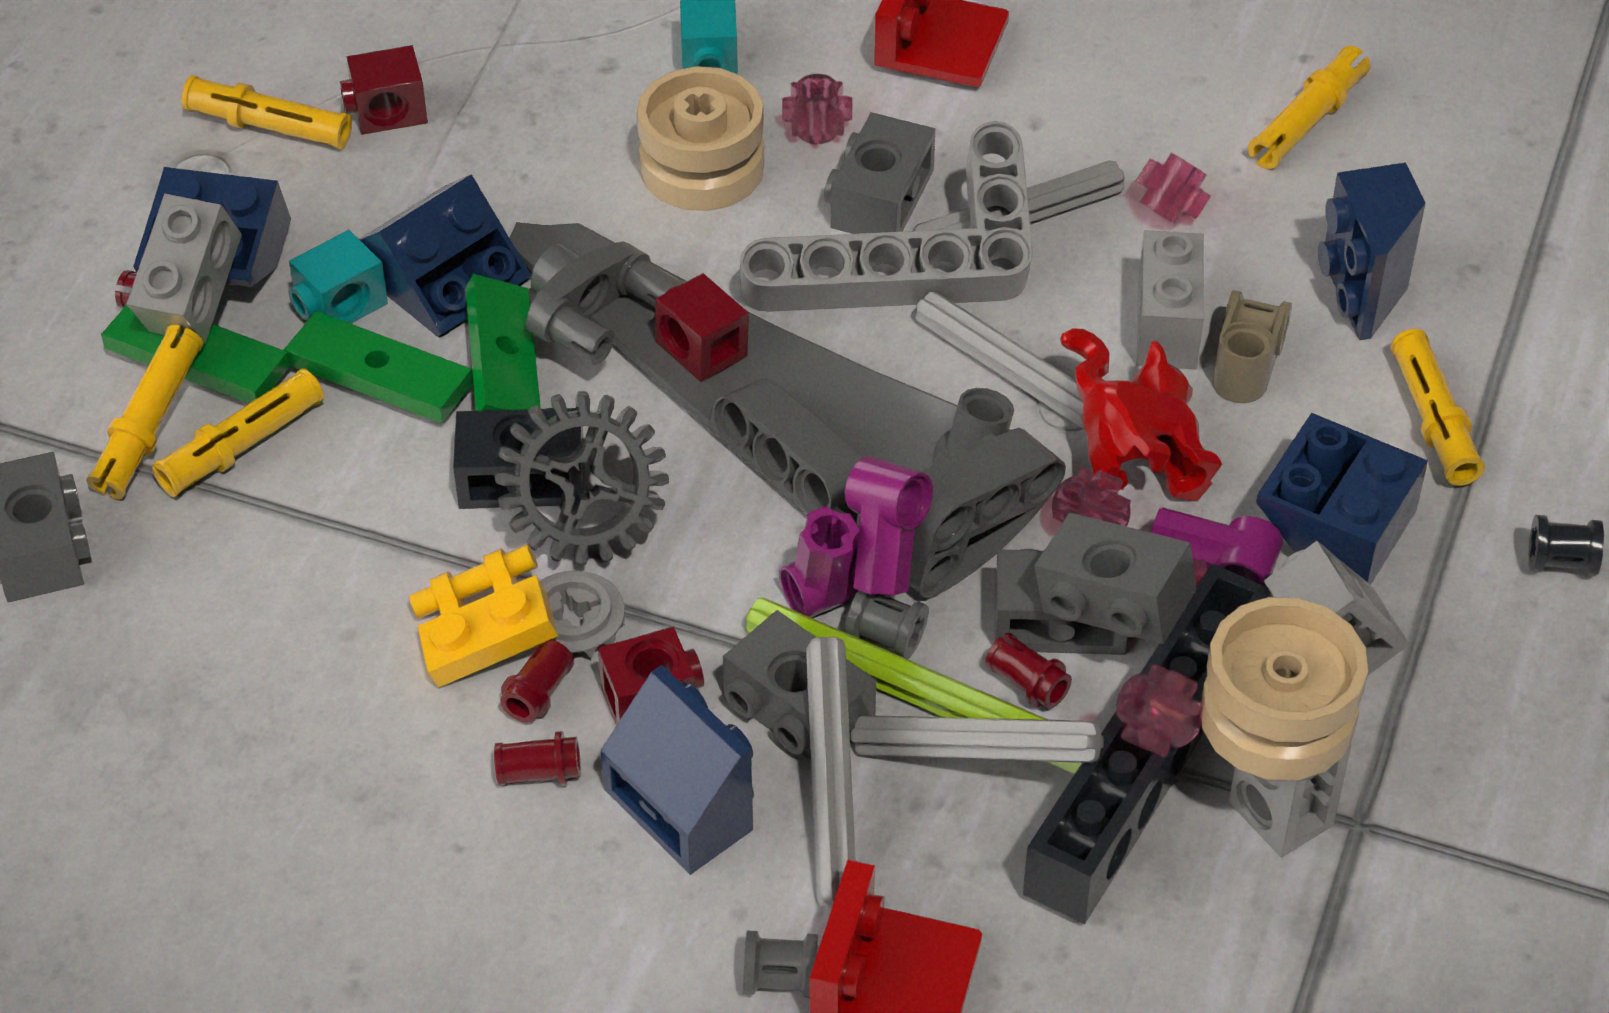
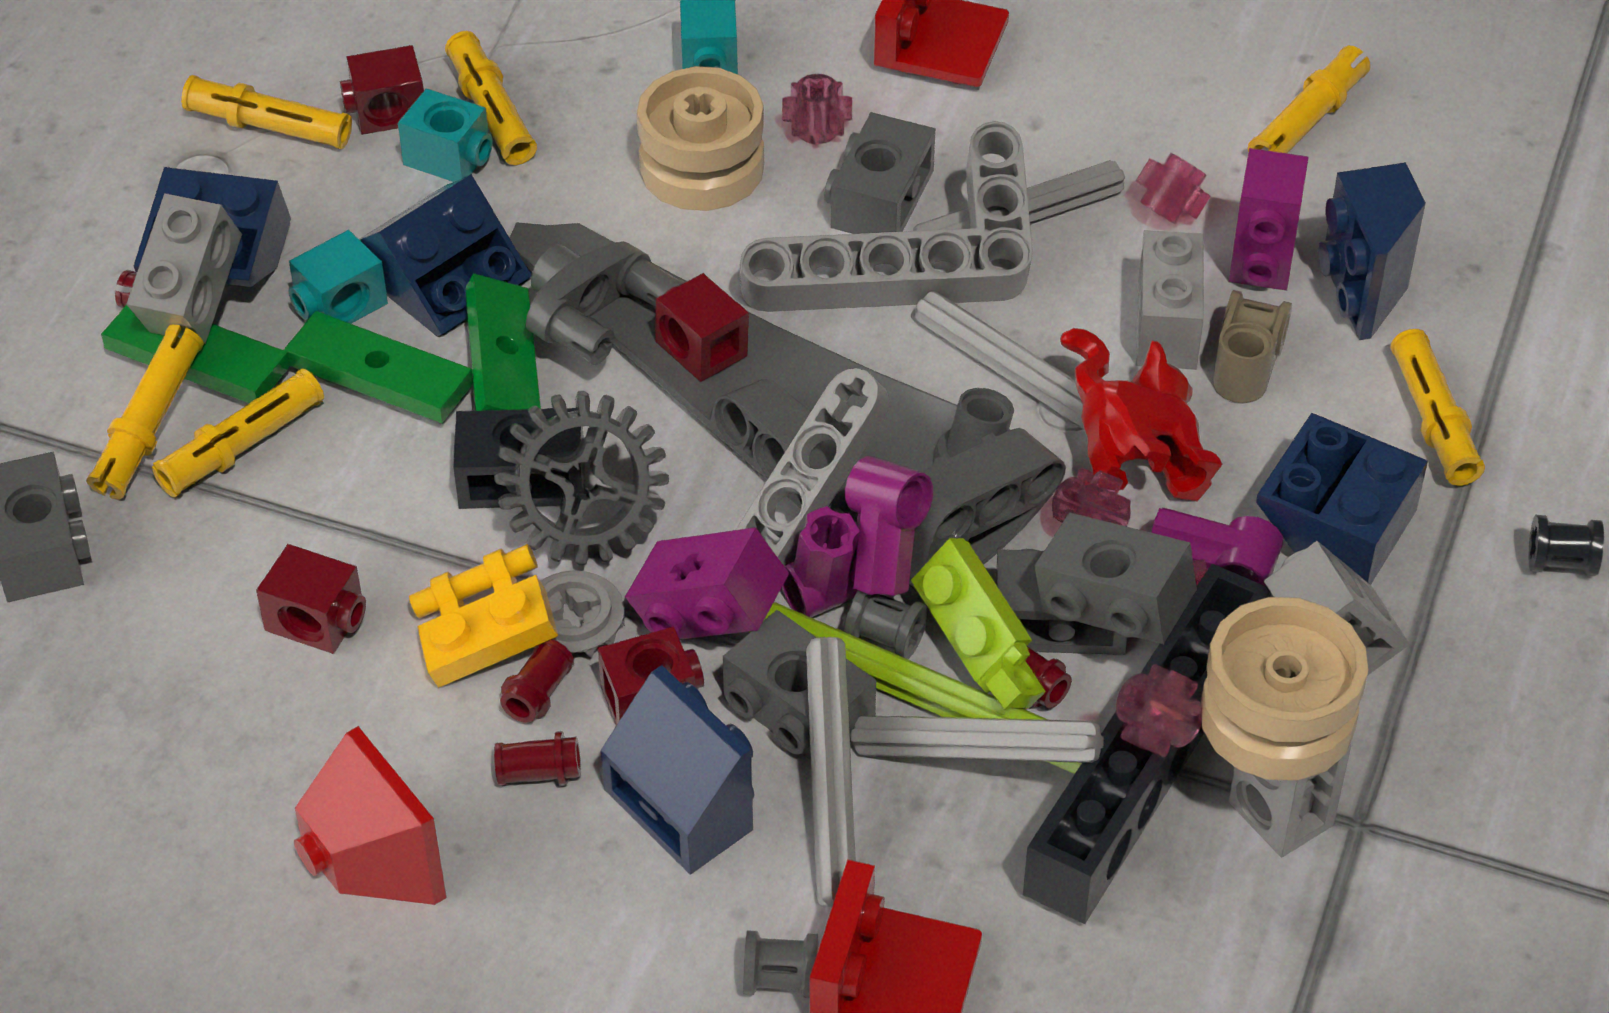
none -> dark red brick [256,544,366,654]
none -> red slope [294,726,447,905]
none -> teal brick [398,88,493,182]
none -> yellow pin [445,31,537,165]
none -> magenta brick [625,527,789,639]
none -> light grey beam [735,368,889,565]
none -> lime hinge [911,538,1045,710]
none -> magenta brick [1229,148,1309,291]

